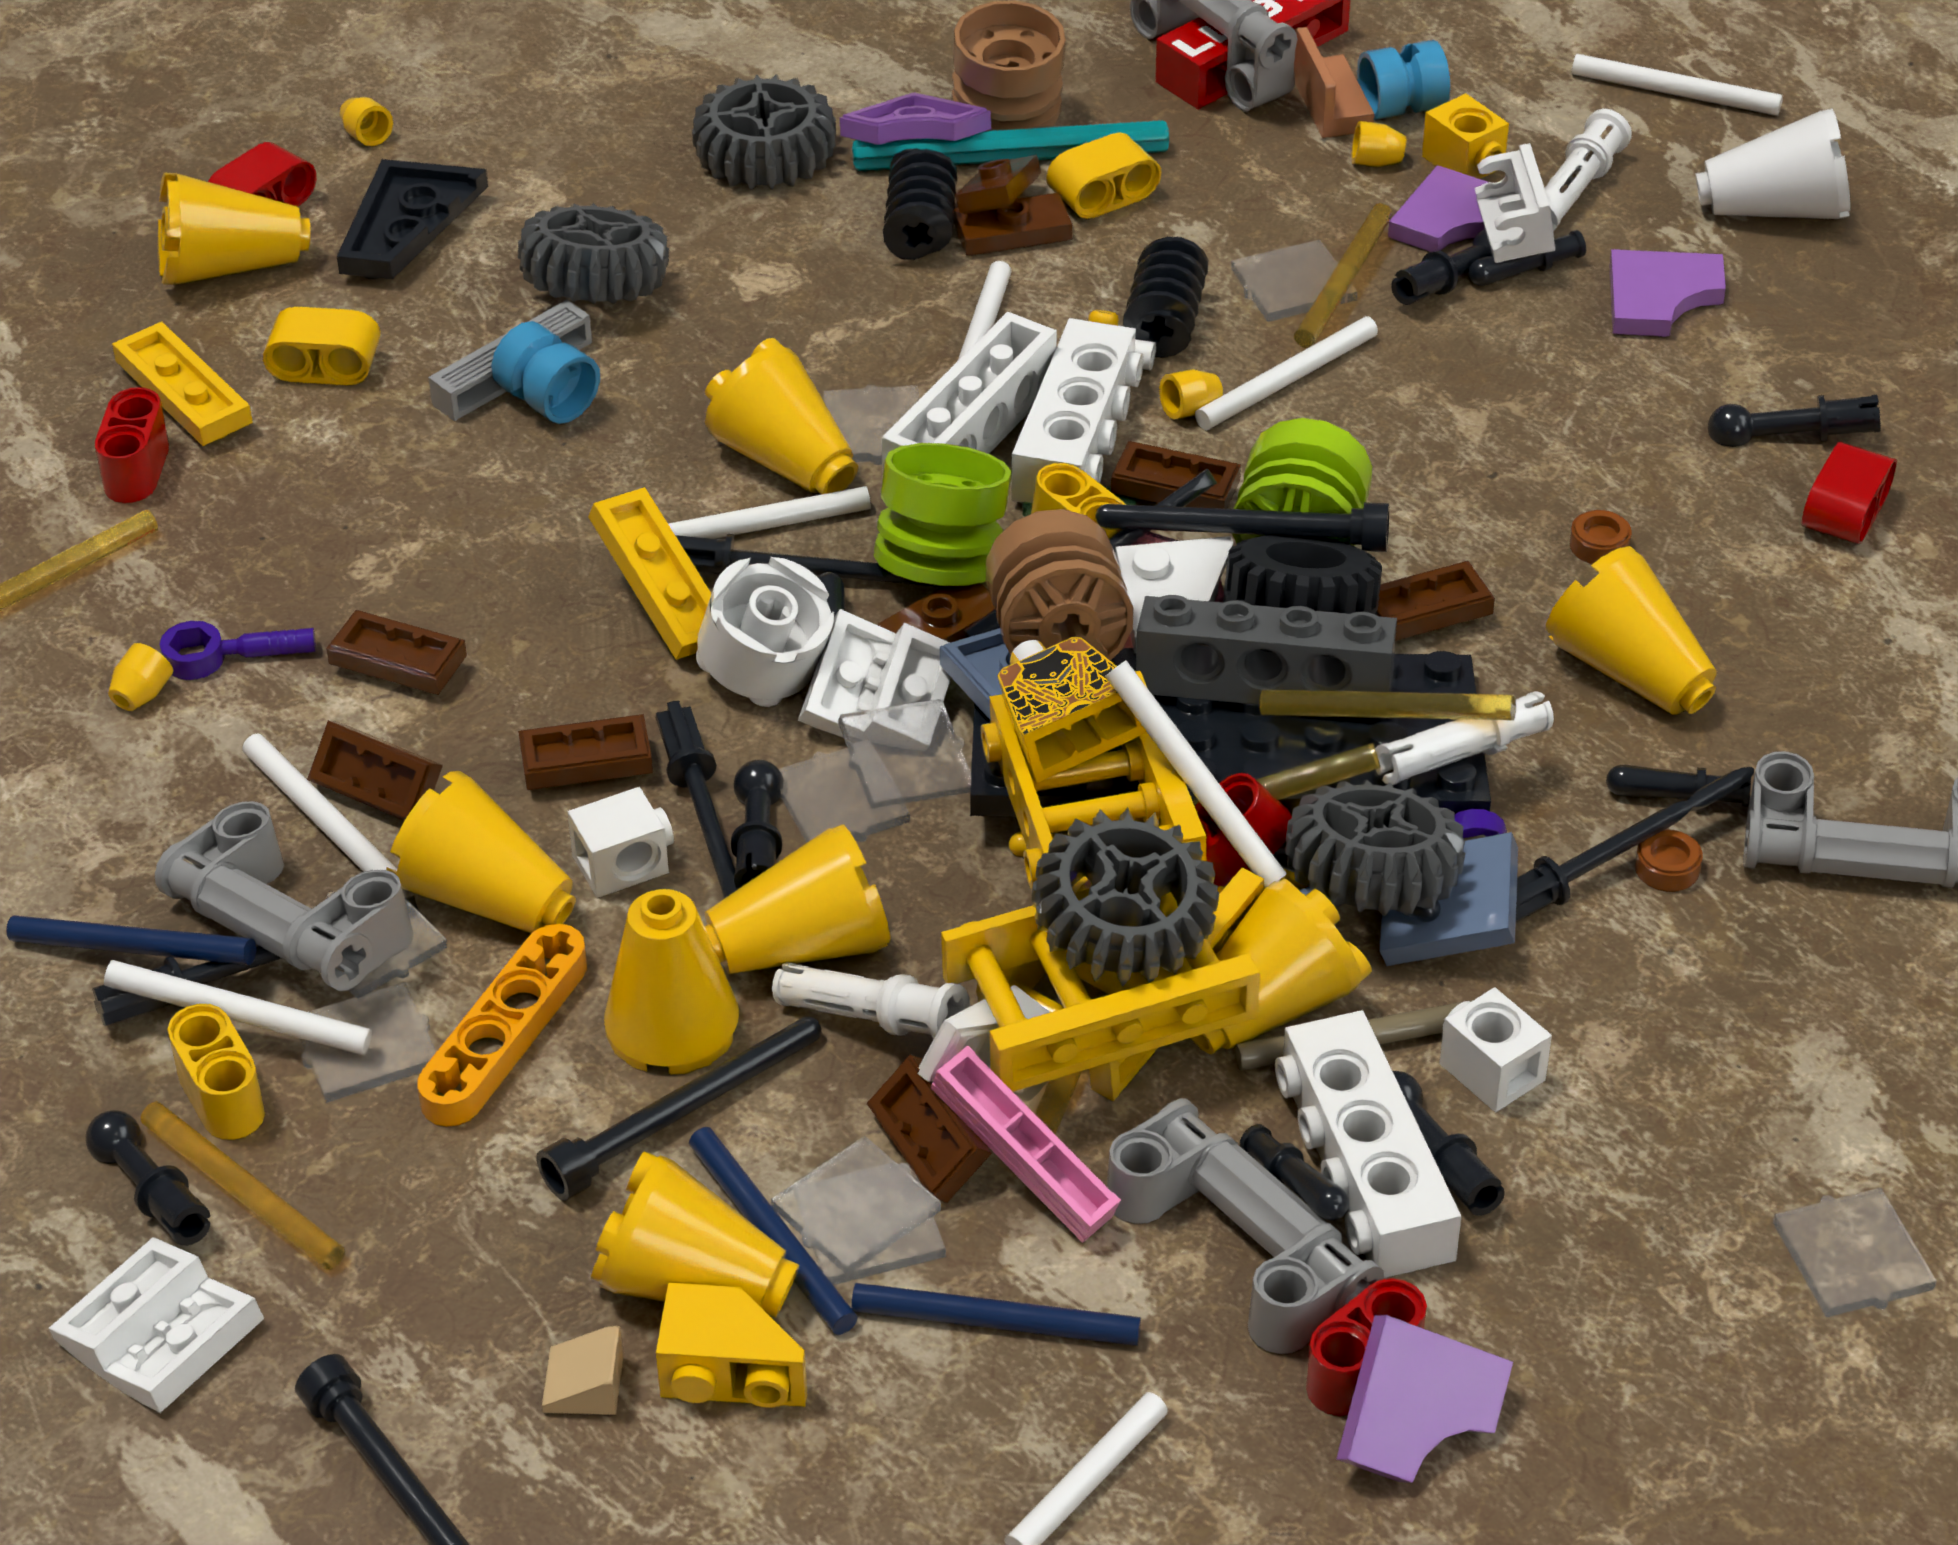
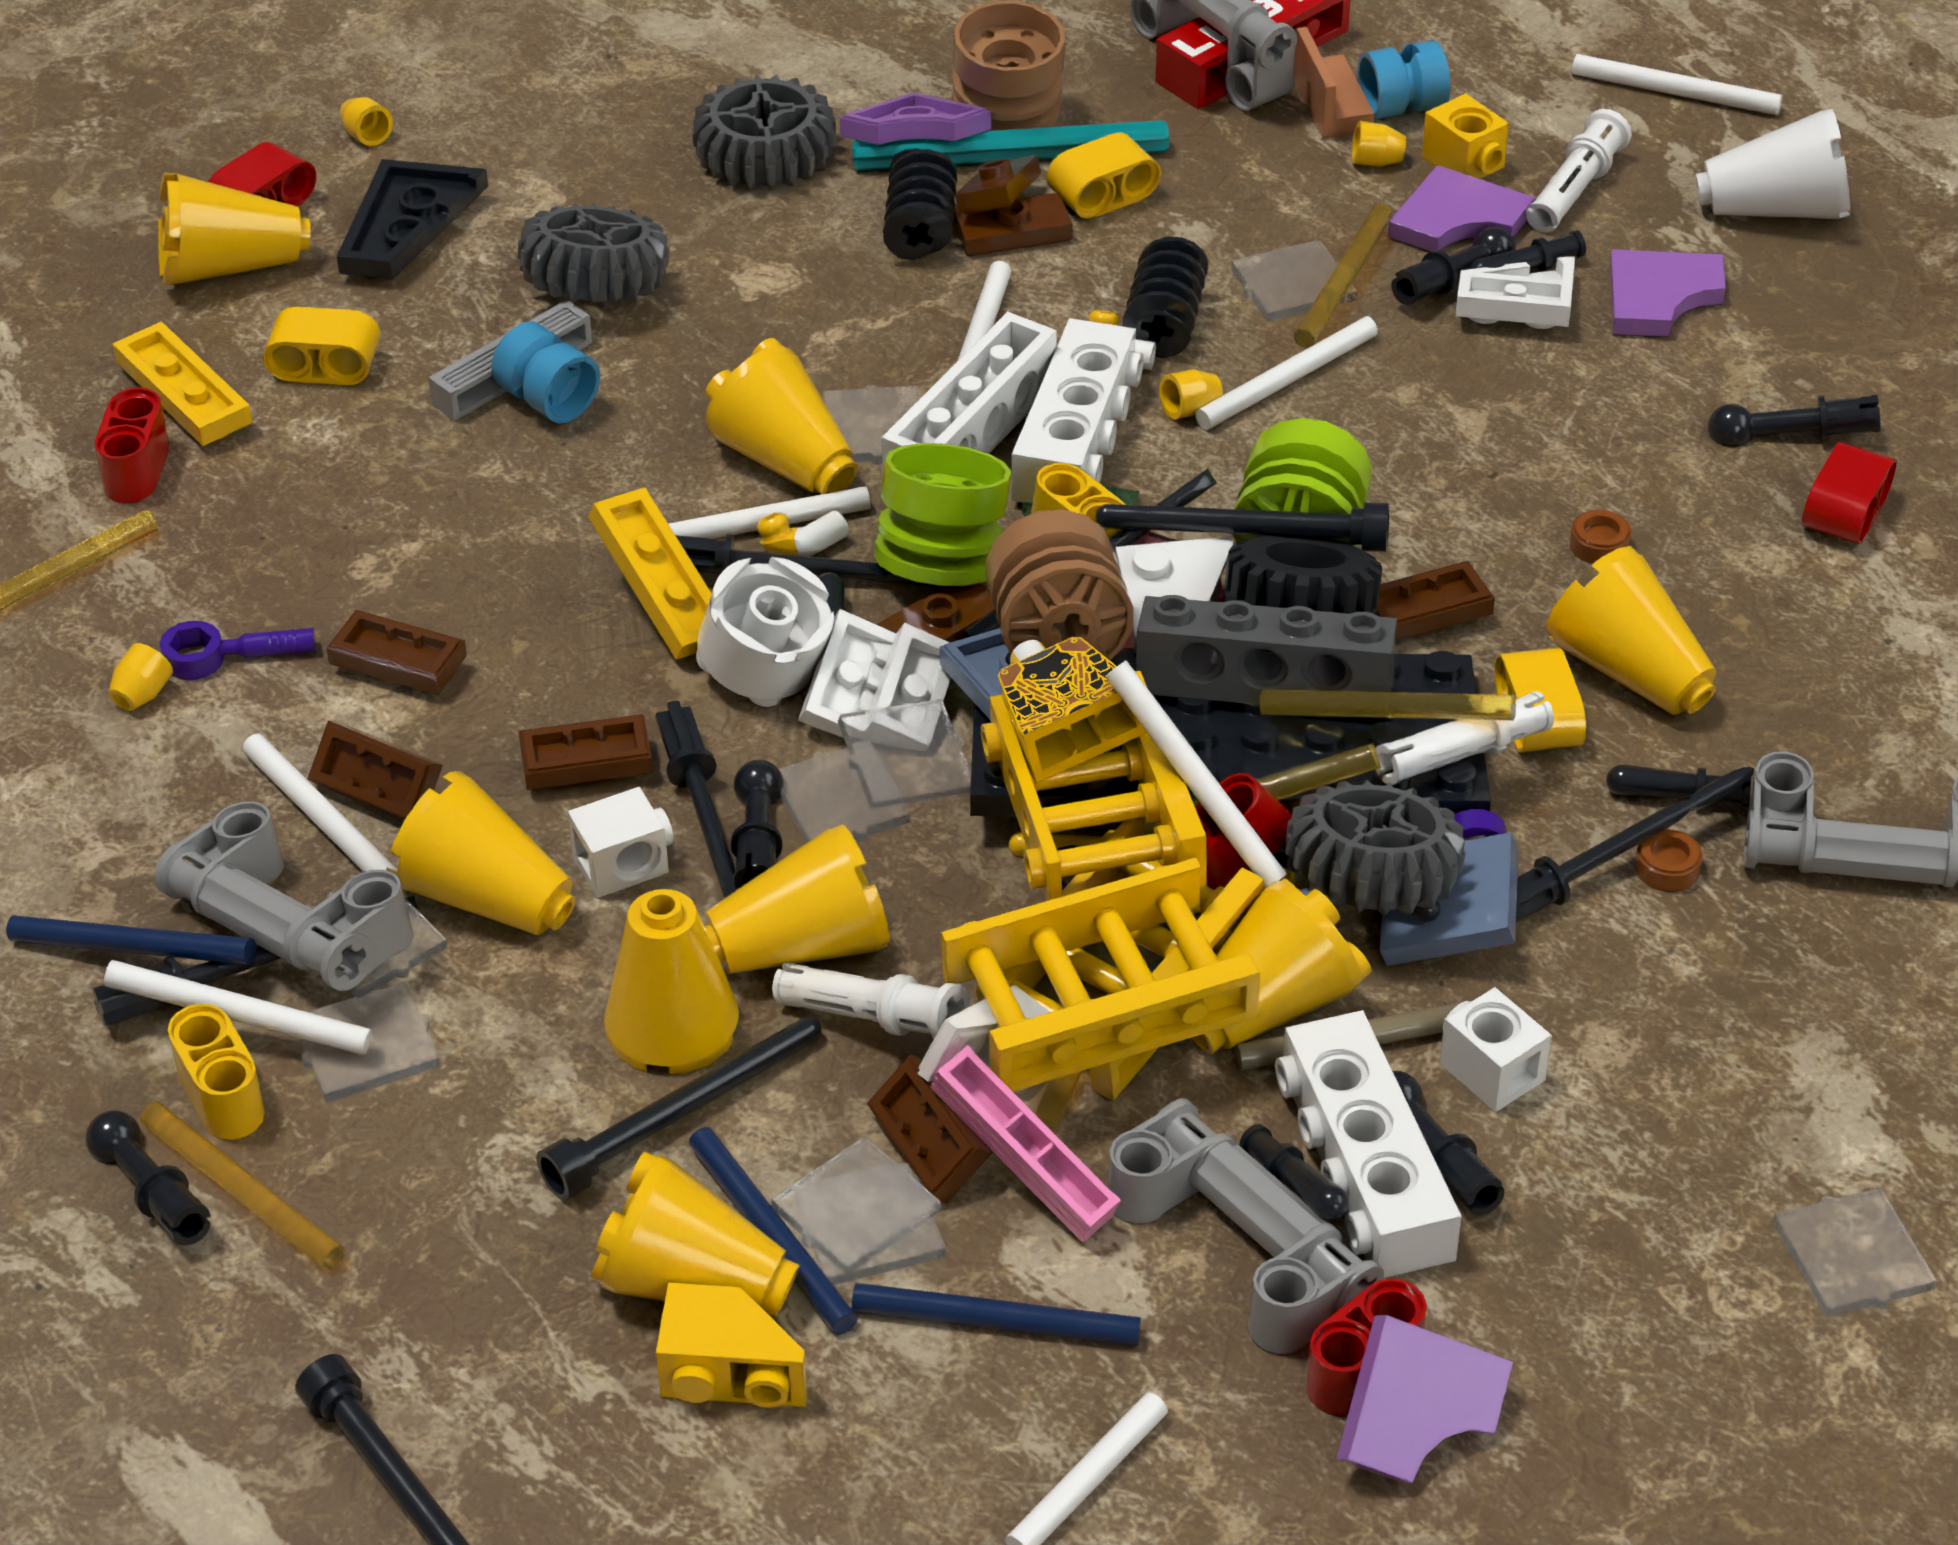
white slope [48,1237,264,1413] -> none
light orange beam [417,923,587,1127] -> none
tan slope [542,1326,624,1415] -> none
dark grey gear [1031,807,1219,987] -> none
reddish brown plate [1111,441,1241,509] -> none
white hinge [1475,143,1555,263] -> none
none -> arm [757,510,849,557]
none -> white wing [1455,257,1575,329]
none -> yellow beam [1494,647,1586,753]

